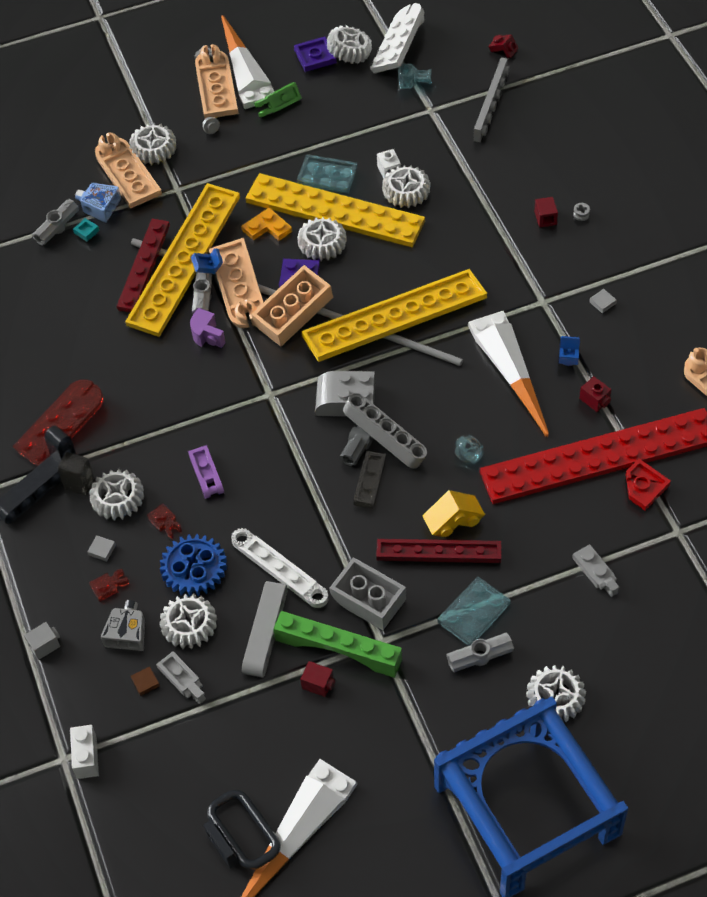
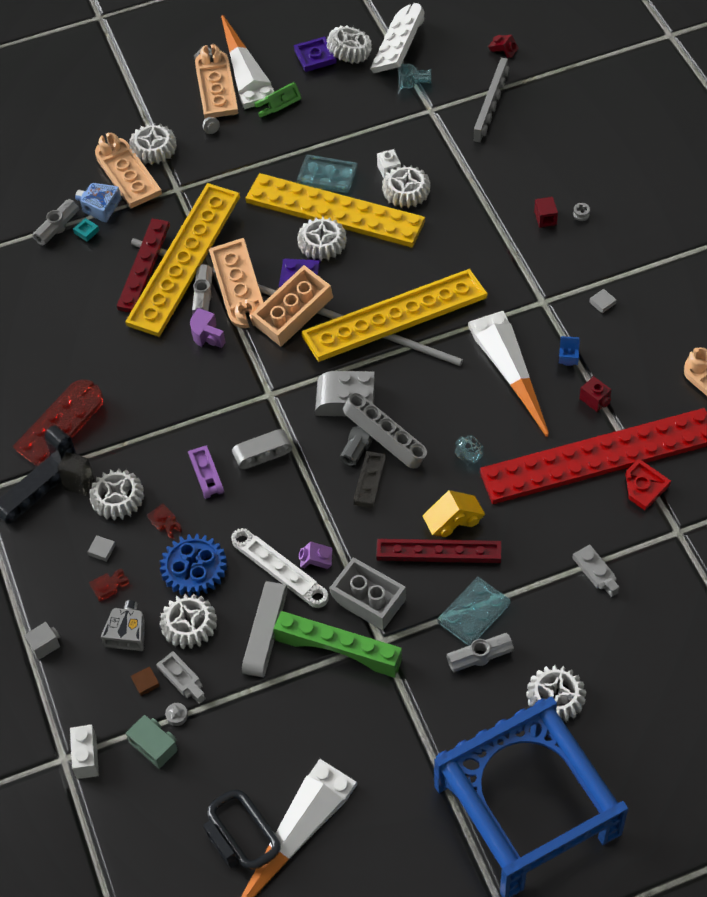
blue bracket [191,248,223,274] -> none
light orange plate [241,208,292,241] -> none
dark red brick [300,661,336,697] -> none
none -> sand green brick [126,715,178,769]
none -> light grey tile [165,703,188,726]
none -> light grey beam [232,429,292,469]
none -> medium lavender bracket [299,541,332,569]

